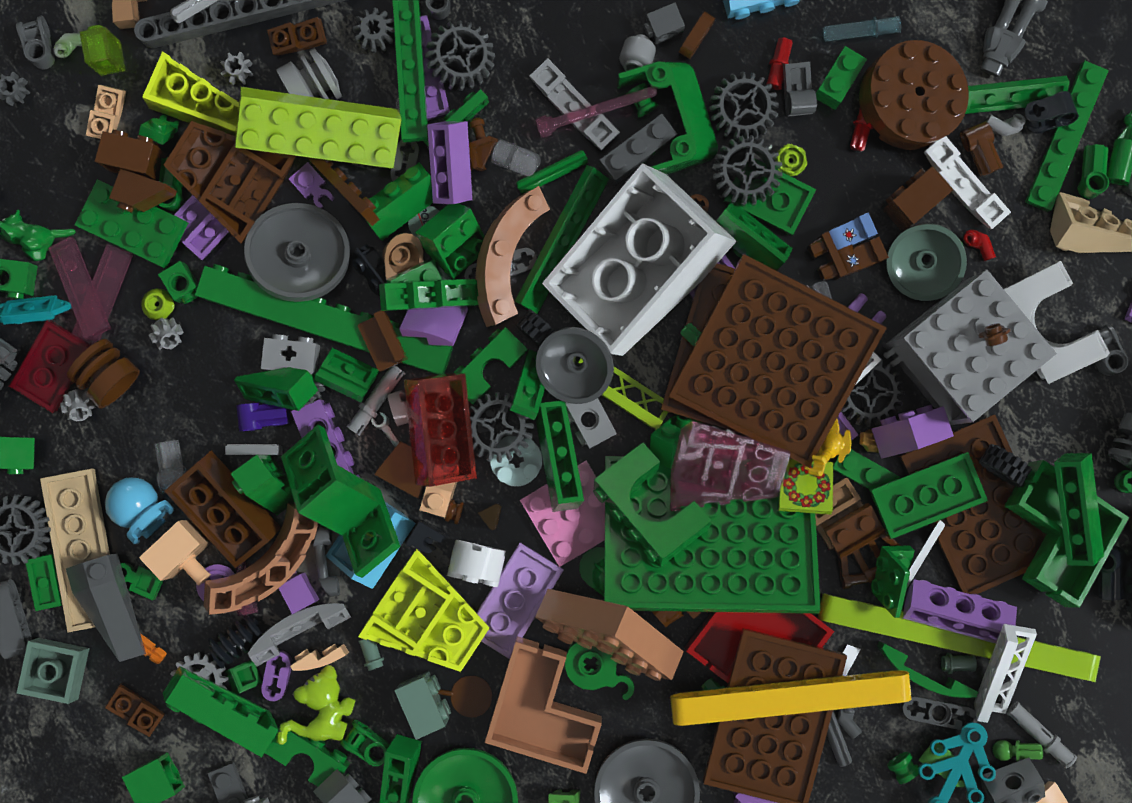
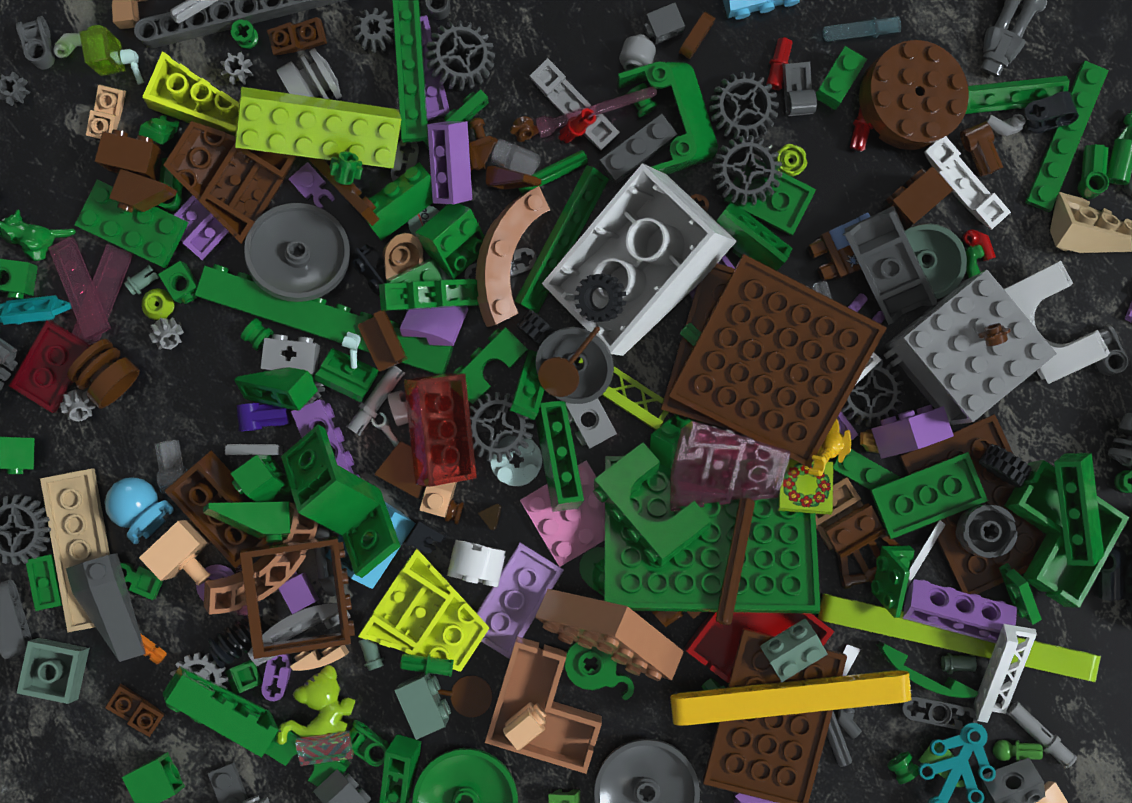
none -> light aqua hand [120,49,144,85]
none -> sand green pin [124,265,159,295]
none -> green slope [203,502,290,542]
none -> green bush [231,19,259,49]
none -> green wheel [240,318,273,351]
none -> reddish brown window [240,536,355,659]
none -> clear light blue tile [295,731,354,766]
none -> green gear [329,151,363,185]
none -> light aqua hand [342,332,361,369]
none -> green axle [400,654,454,677]
none -> reddish brown slope [486,166,541,190]
none -> light nougat brick [503,702,547,750]
none -> reddish brown plate [510,116,539,142]
none -> reddish brown piece [538,326,600,397]
none -> red axle [559,108,596,143]
none -> black tyre [574,274,627,322]
none -> reddish brown axle [716,498,755,625]
none -> sand green bracket [760,619,828,682]
none -> dark grey piece [845,206,938,325]
none -> dark grey brick [955,504,1017,558]
none -> green arm [966,244,984,278]
none -> green plate [999,563,1042,625]

